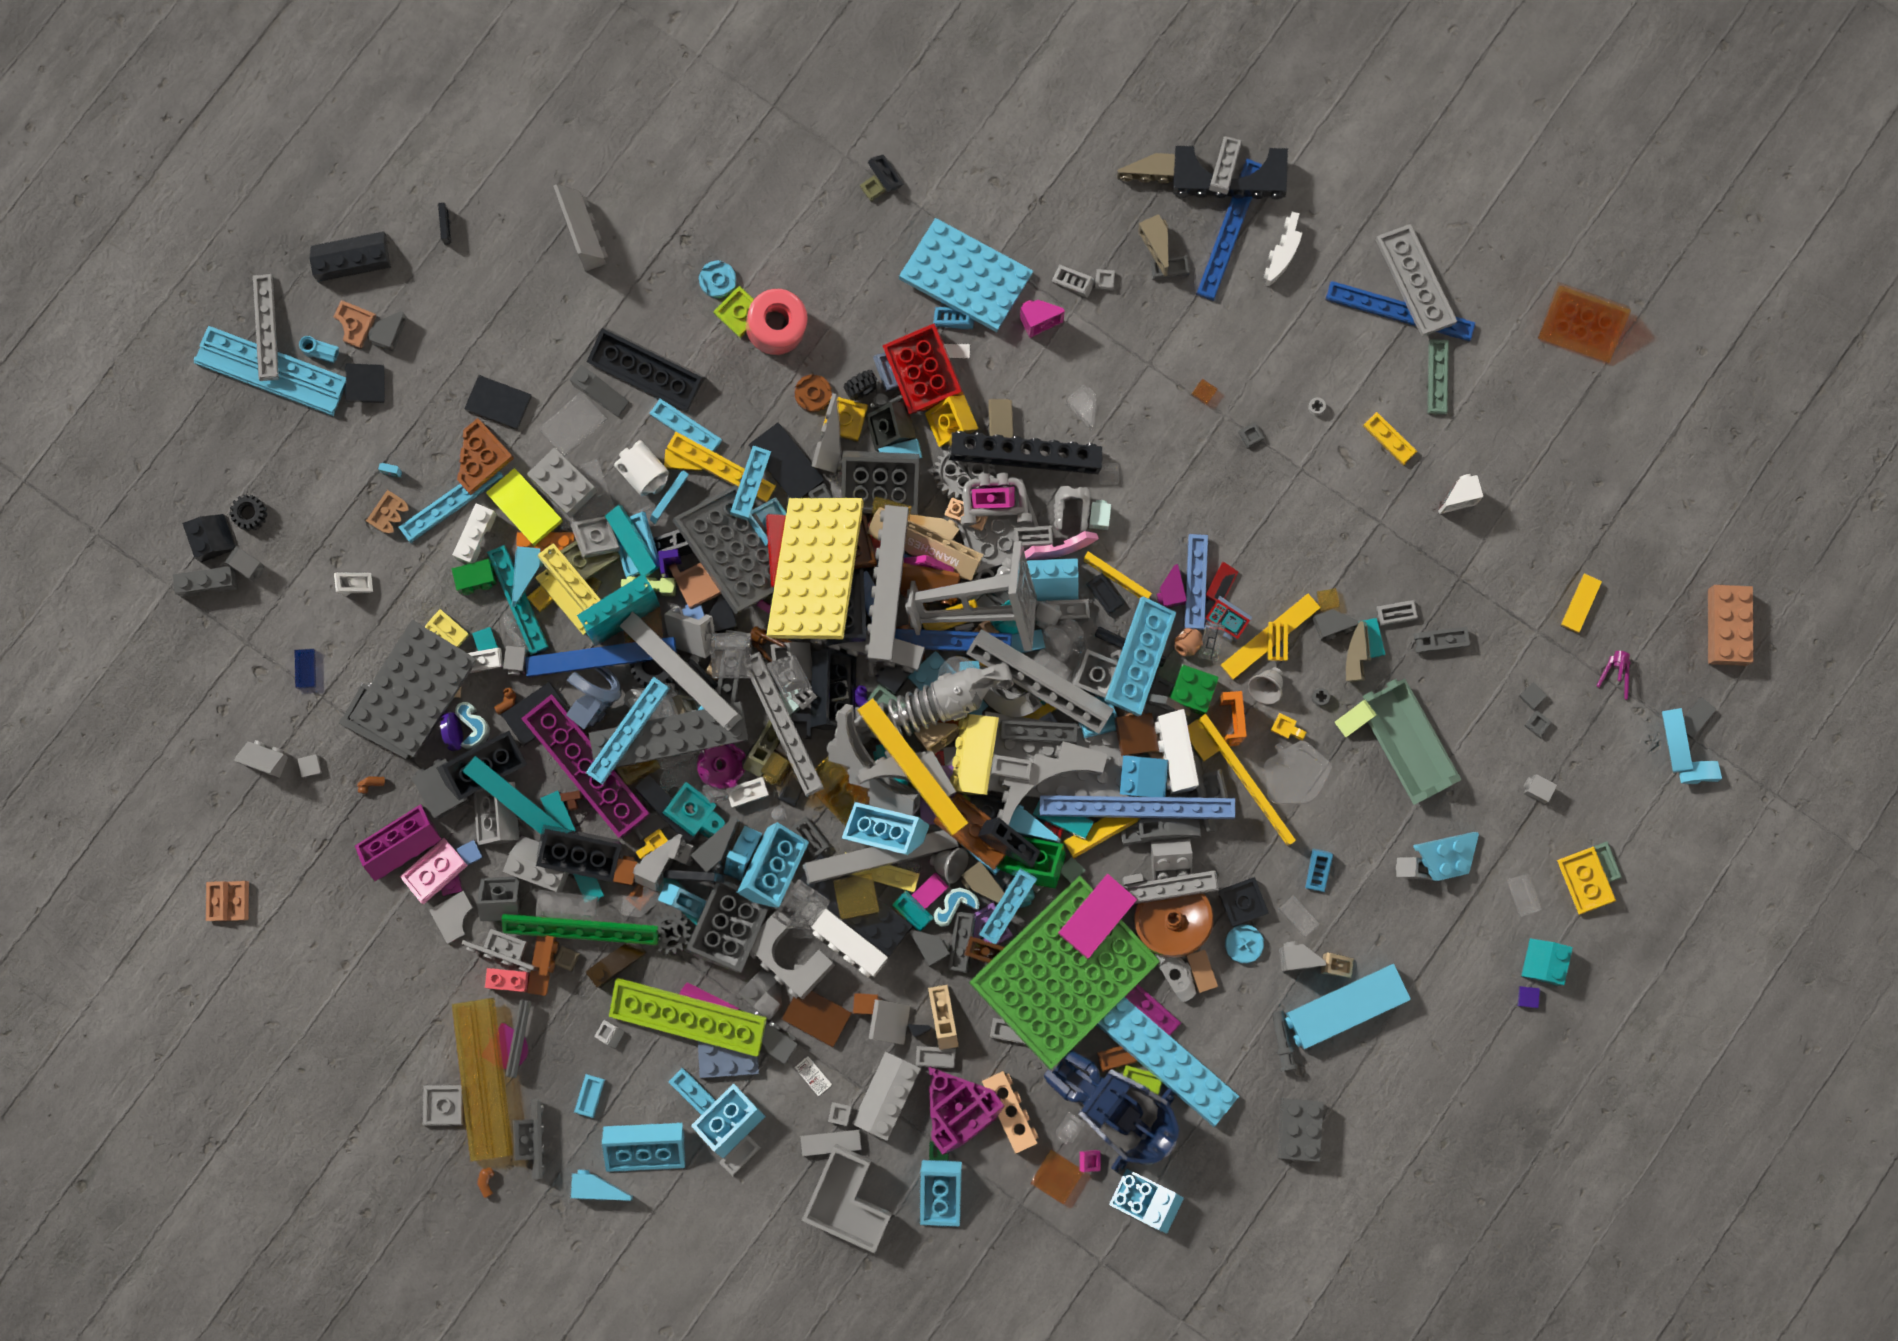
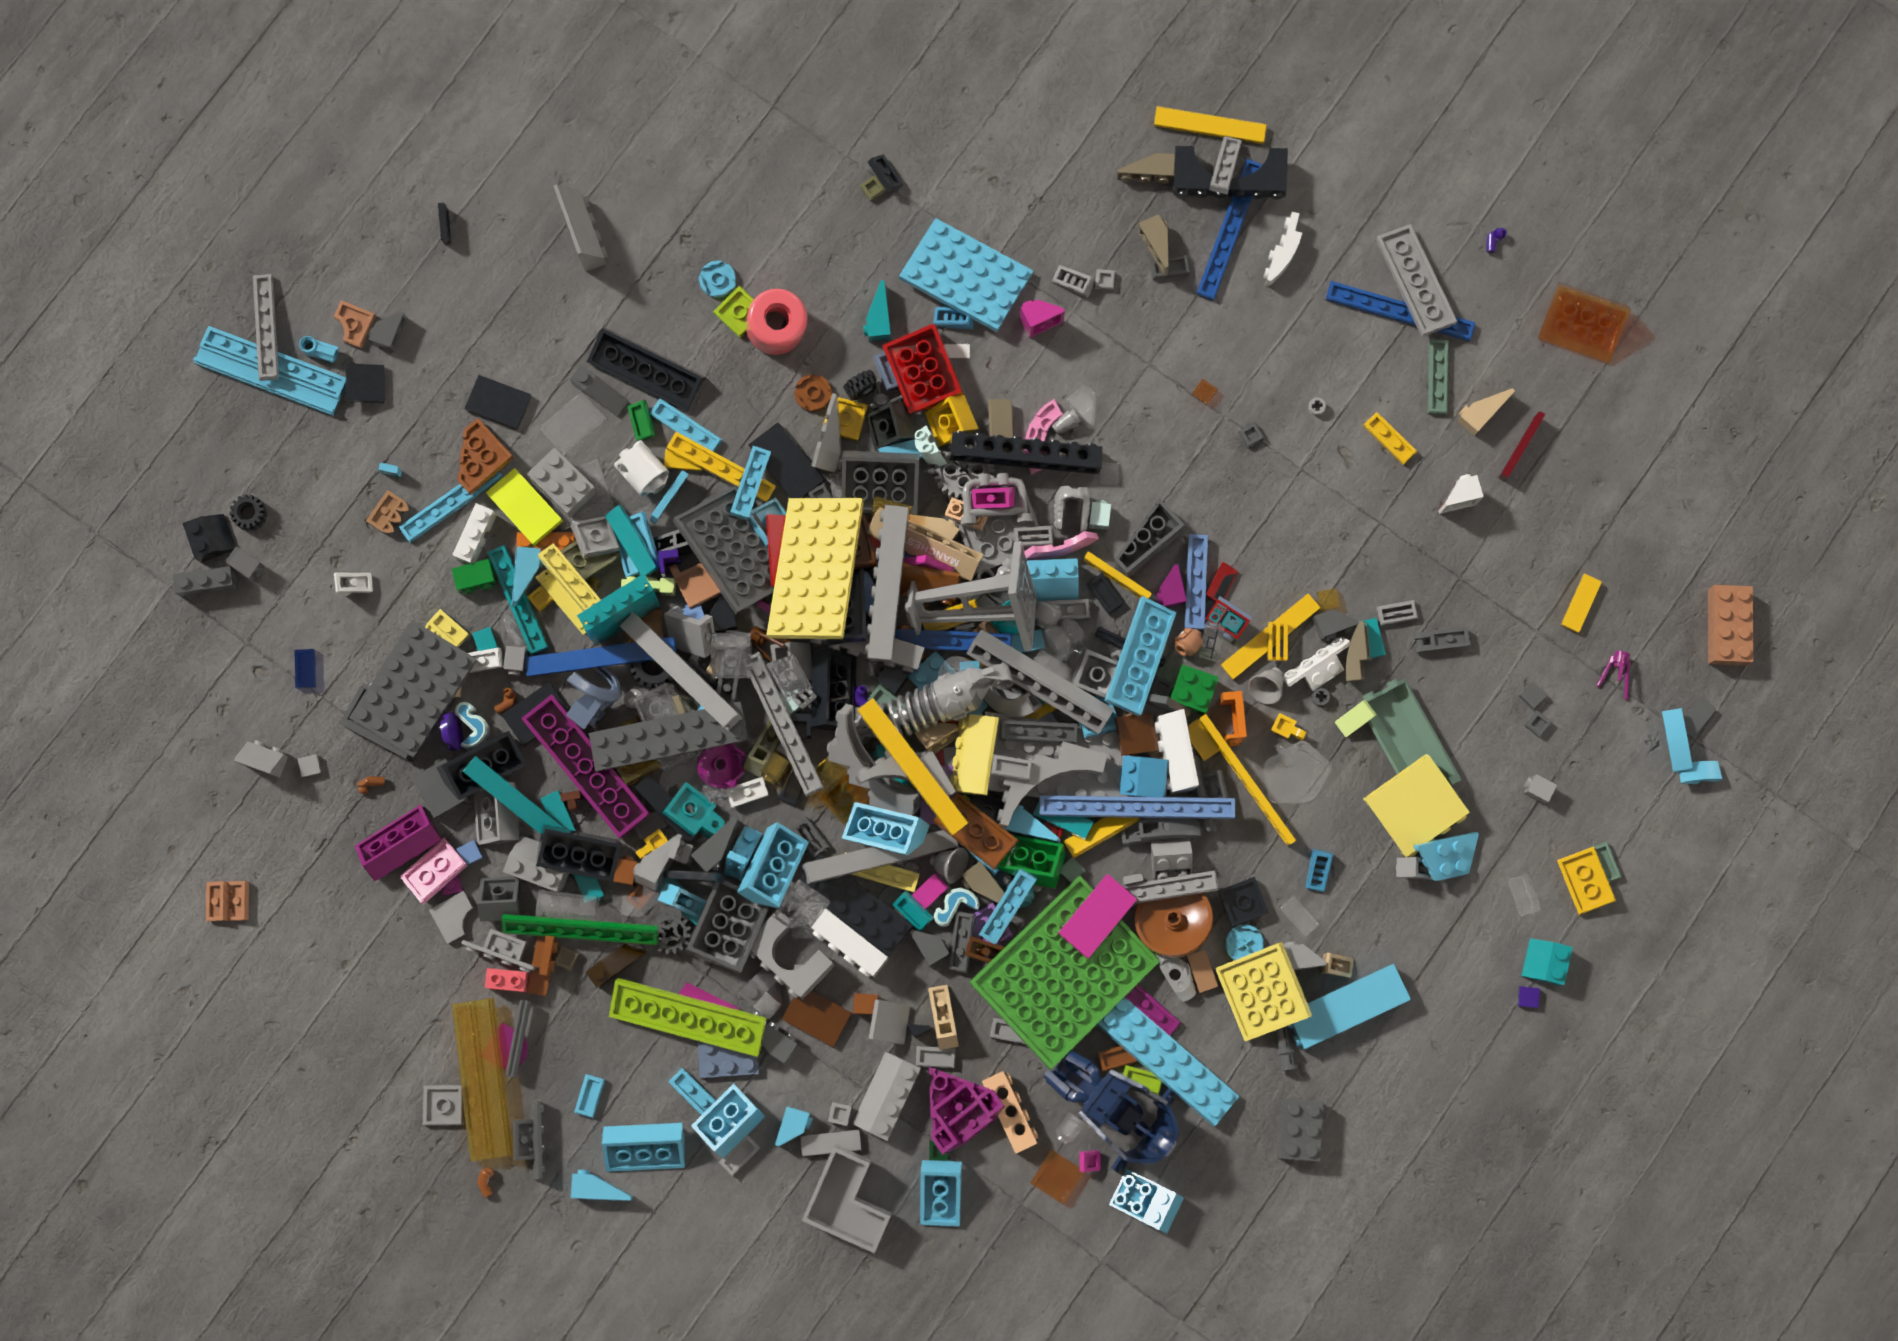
black slope [309,231,391,282] -> none
medium azure tile [586,677,670,784] -> none
light grey slope [594,1020,624,1048] -> none
clear hinge [771,805,787,822] -> none
white sticker [795,1056,832,1096] -> none
clear yellow tile [833,873,879,920] -> none
black slope [978,817,1041,868] -> none
none -> green tile [627,400,656,441]
none -> medium azure slope [775,1107,812,1146]
none -> teal slope [863,280,891,342]
none -> light aqua cylinder [915,426,947,466]
none -> bright pink tile [1025,399,1063,475]
none -> light grey cone [1052,409,1081,435]
none -> dark grey wedge [1114,498,1185,578]
none -> yellow tile [1153,106,1266,144]
none -> light yellow plate [1215,942,1312,1041]
none -> white bracket [1282,636,1350,691]
none -> light yellow panel [1363,754,1470,857]
none -> tan slope [1458,388,1515,436]
none -> dark purple arm [1486,228,1507,253]
none -> dark red tile [1499,411,1546,482]

